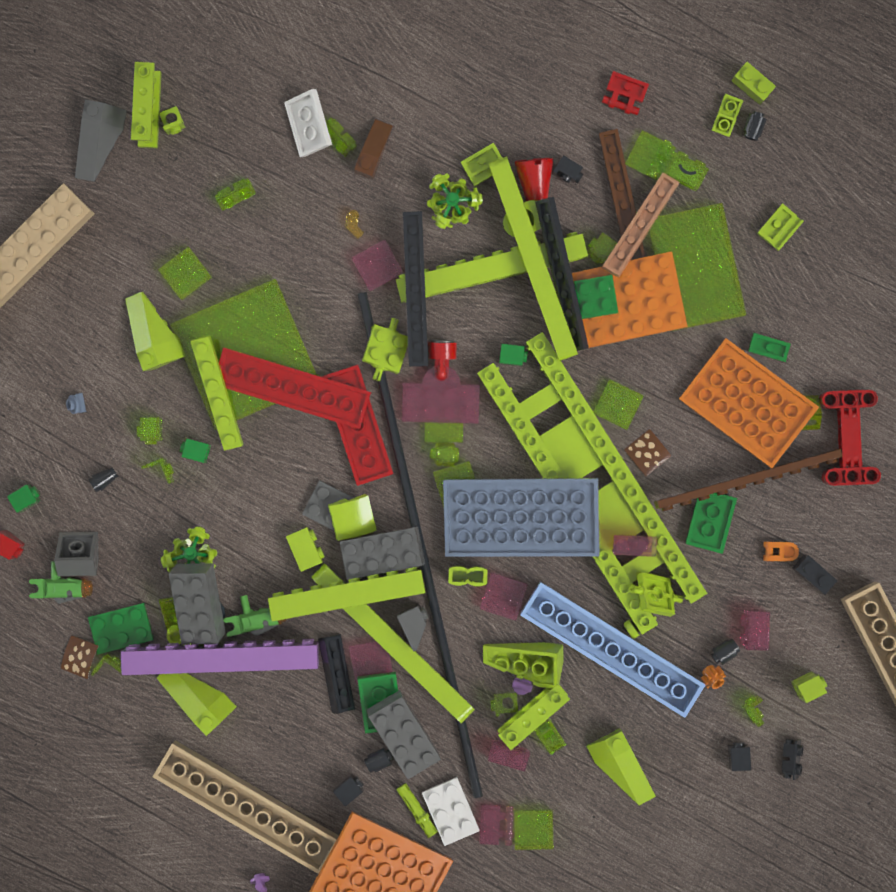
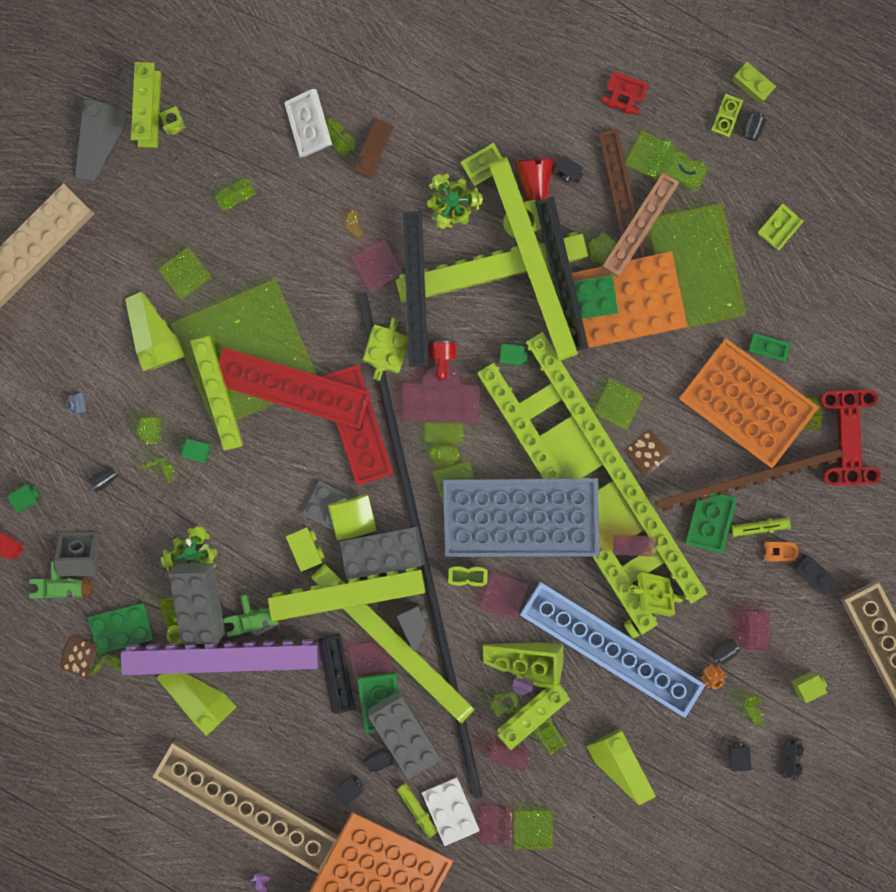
none -> lime pin [731,517,791,537]

